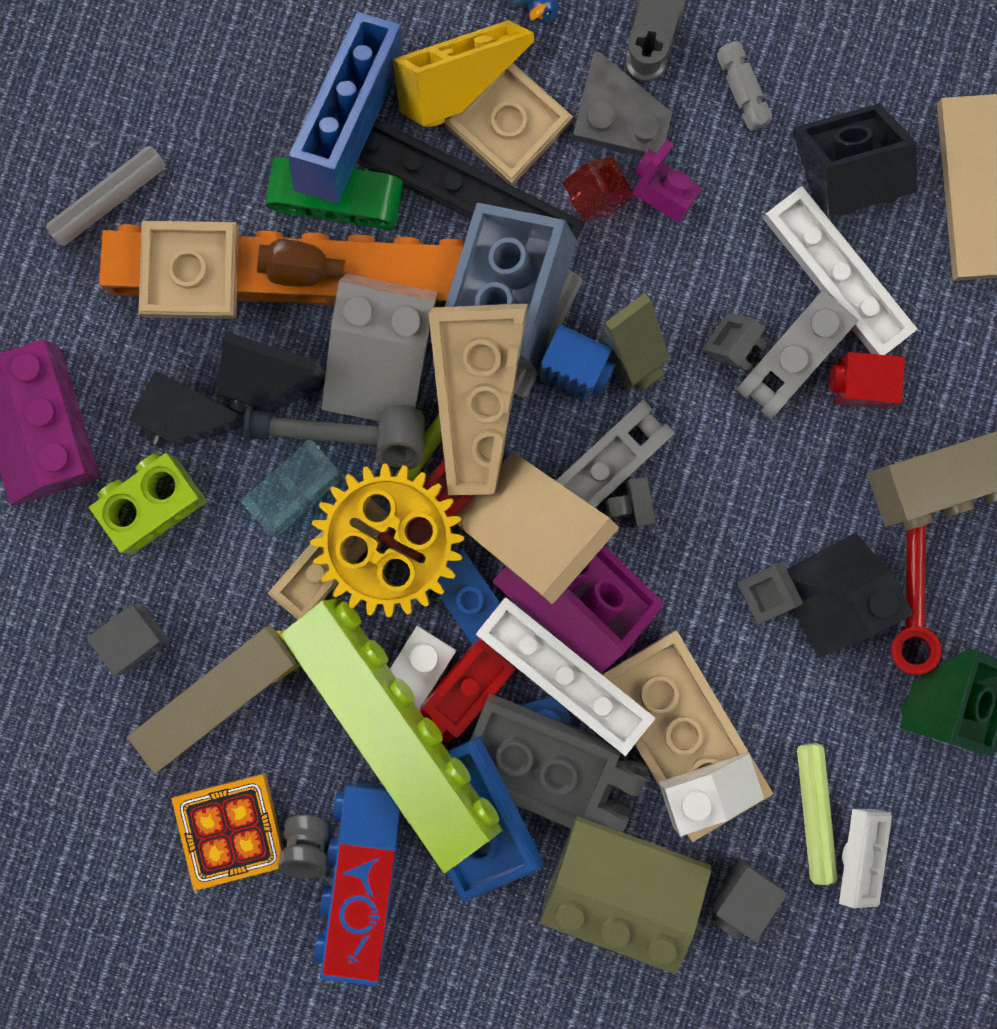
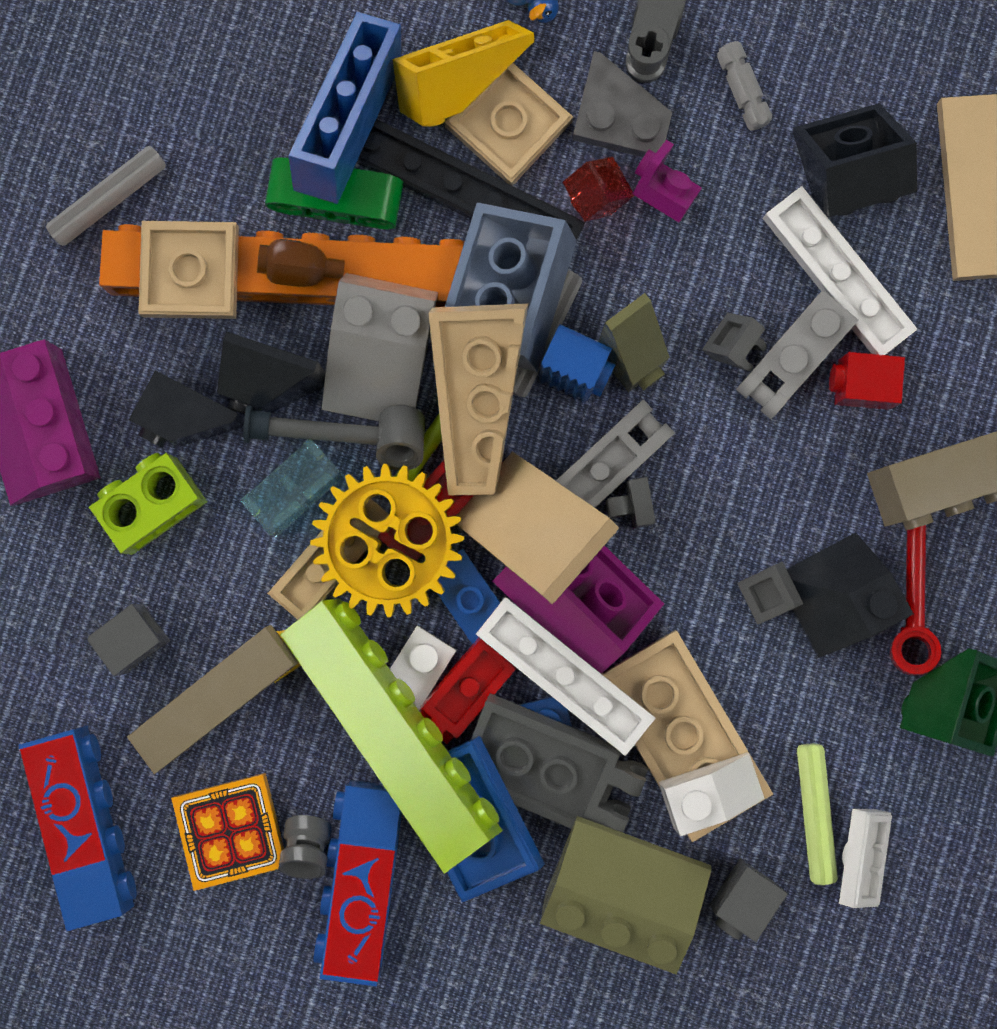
none -> brick [19,725,137,932]

